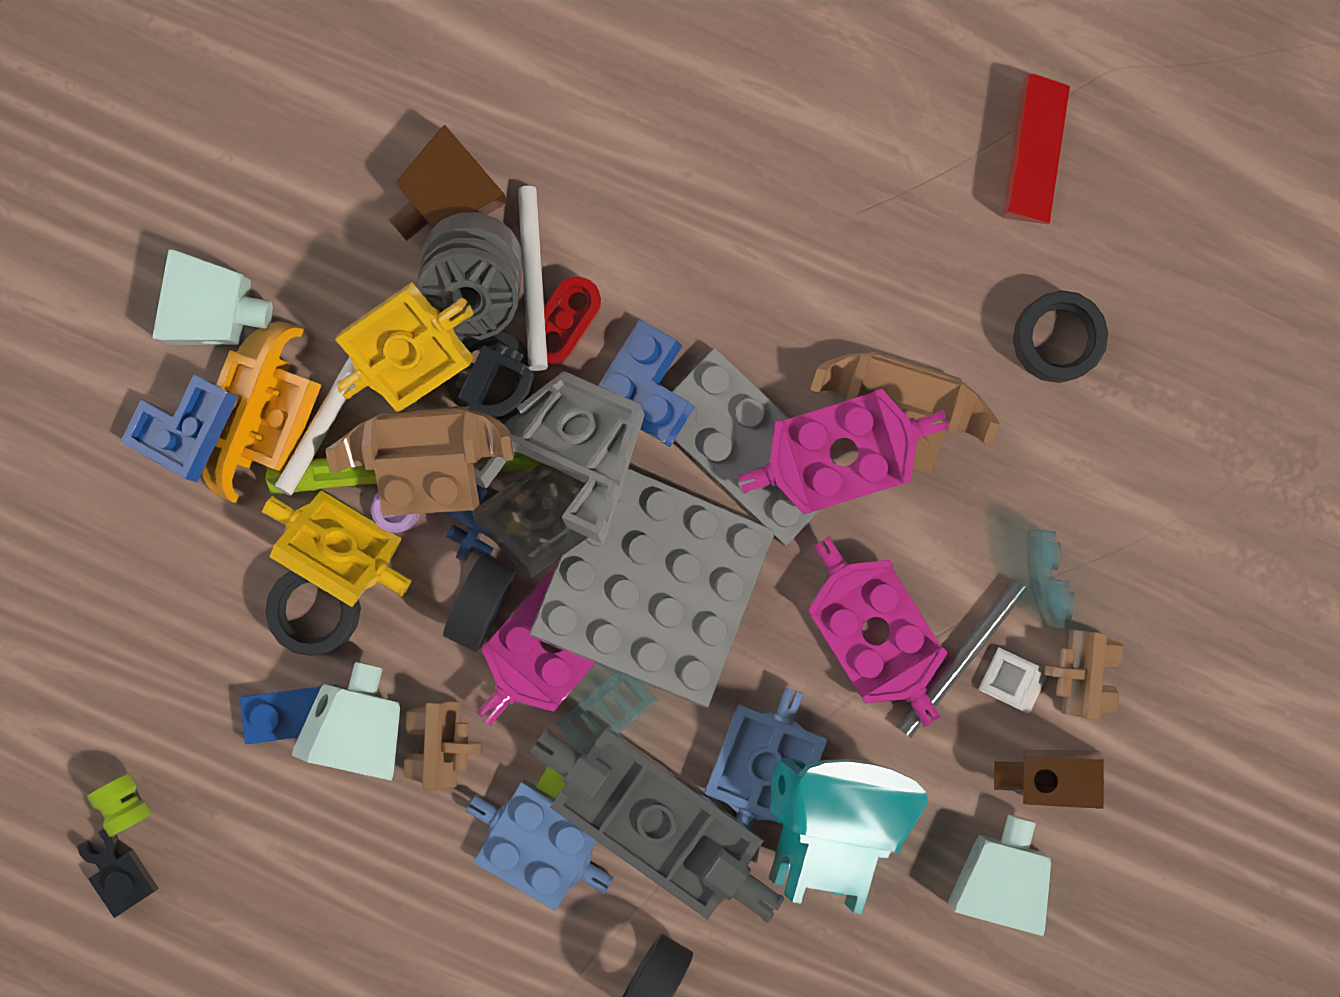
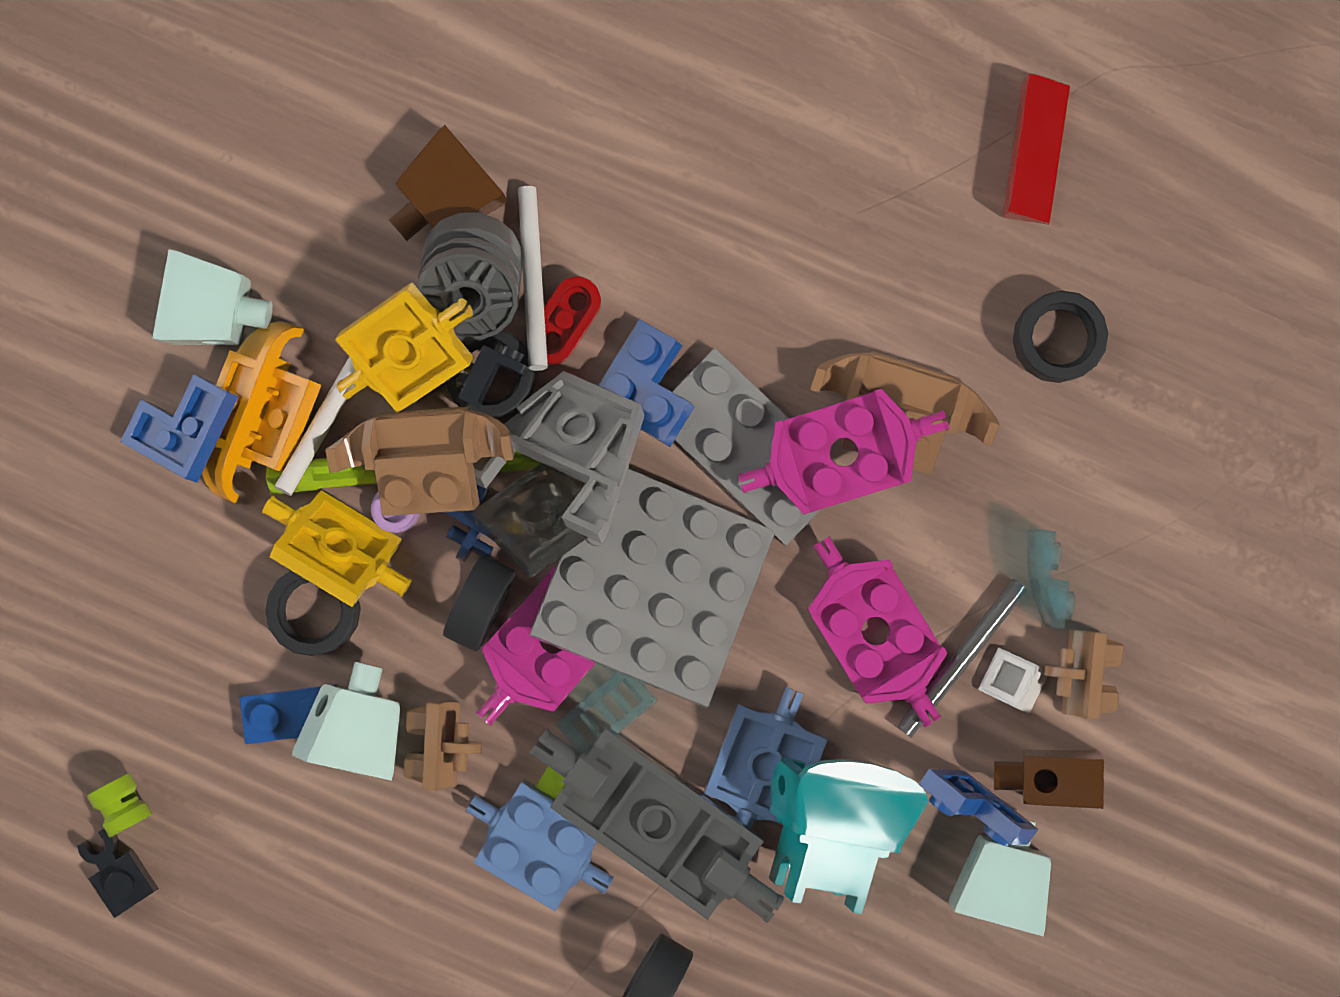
none -> blue plate [919,769,1038,847]

